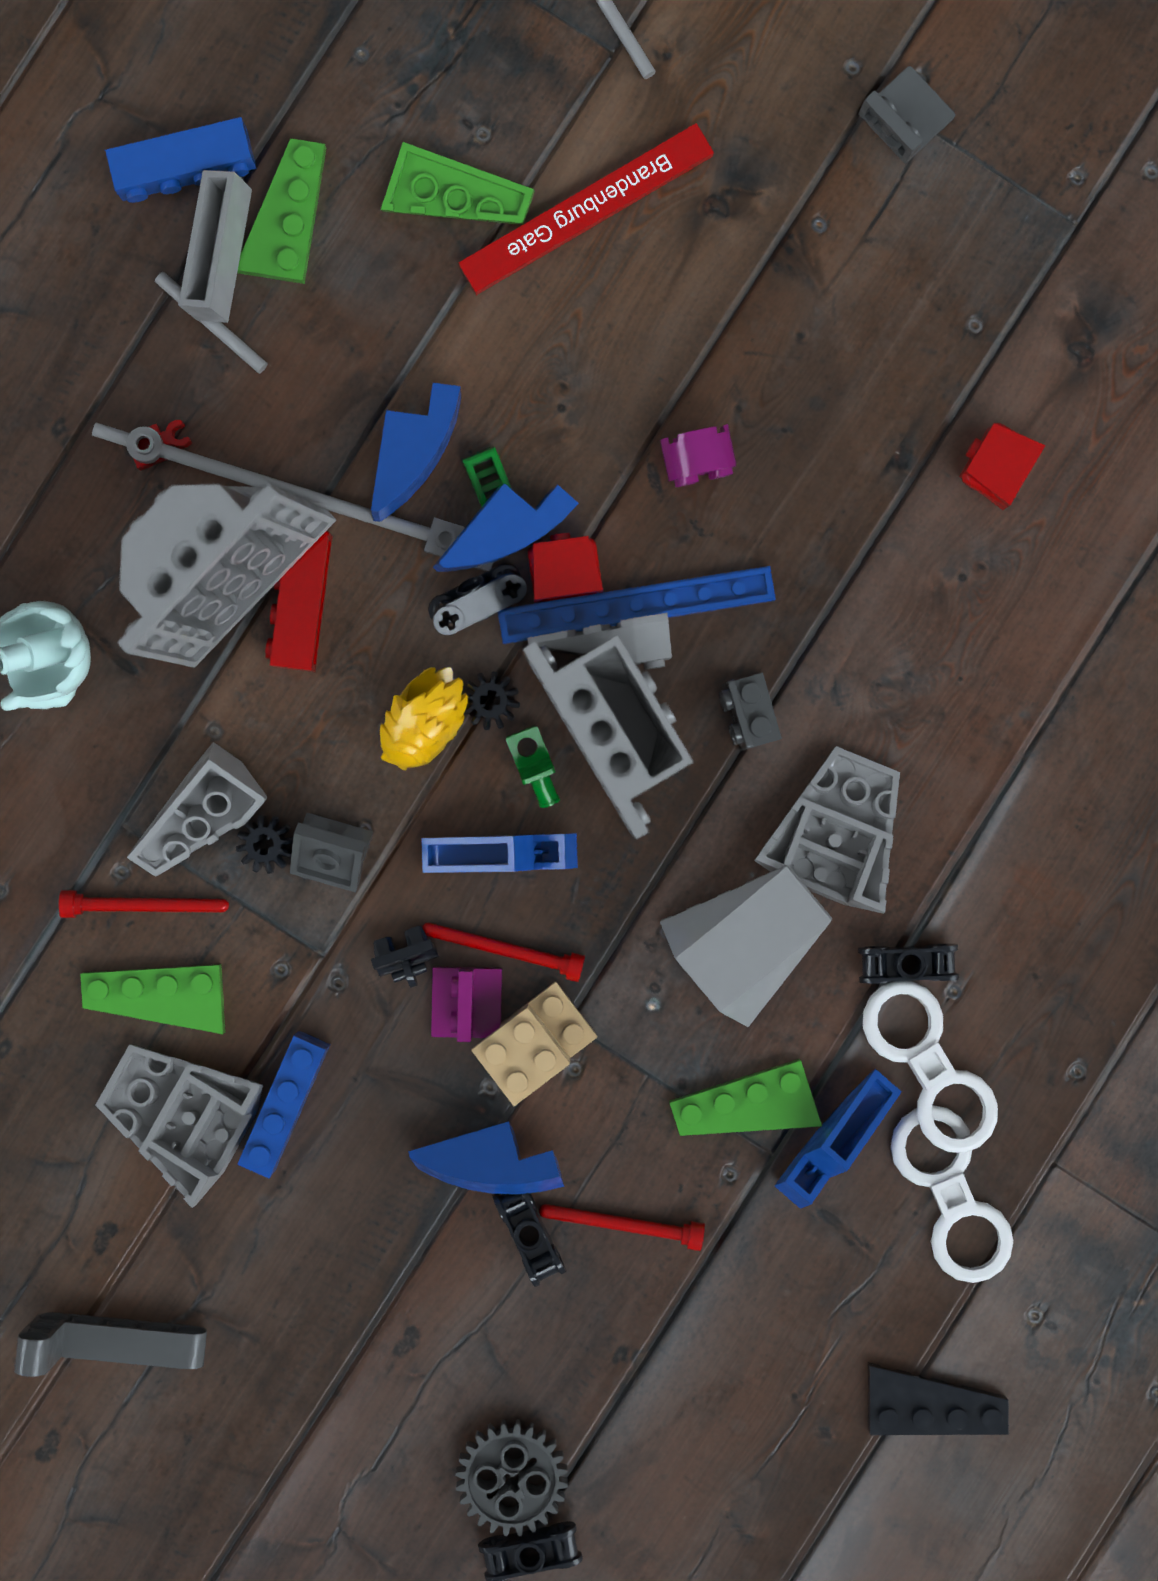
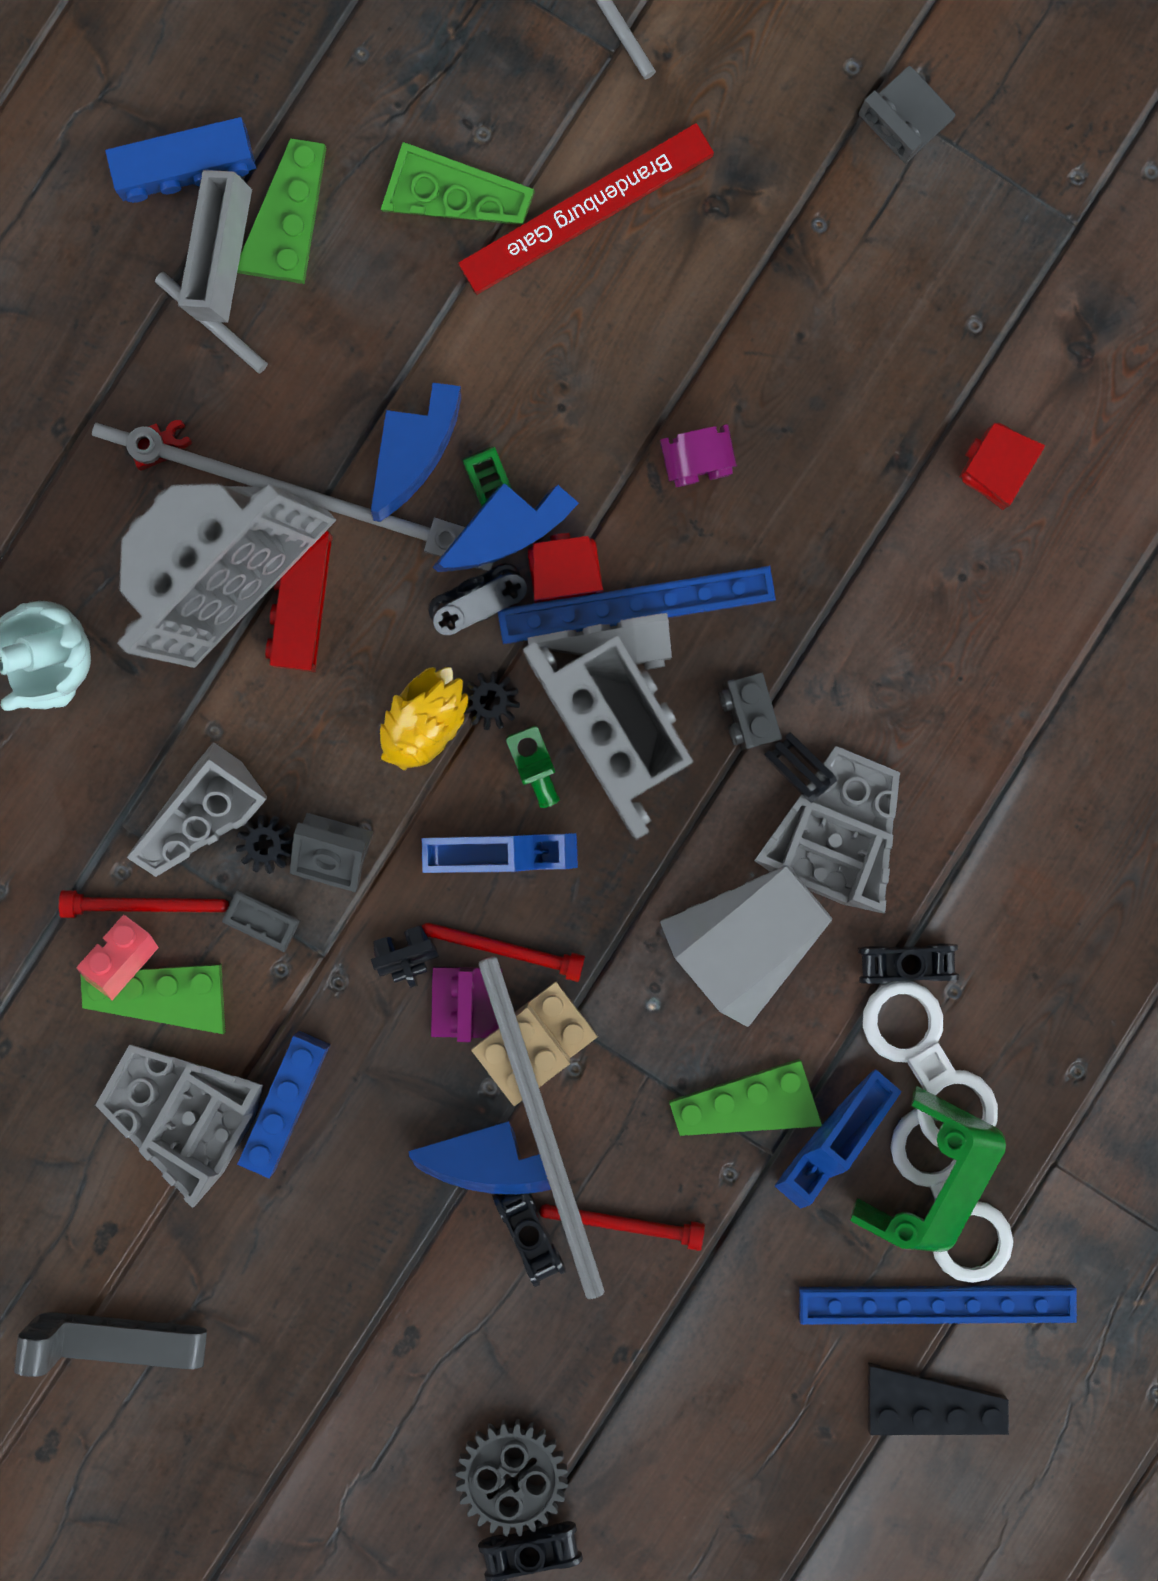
none -> coral piece [76,914,159,1001]
none -> dark grey plate [222,890,301,952]
none -> light grey axle [479,957,604,1299]
none -> black tile [764,732,837,803]
none -> blue tile [799,1285,1077,1325]
none -> green windscreen [850,1086,1006,1252]

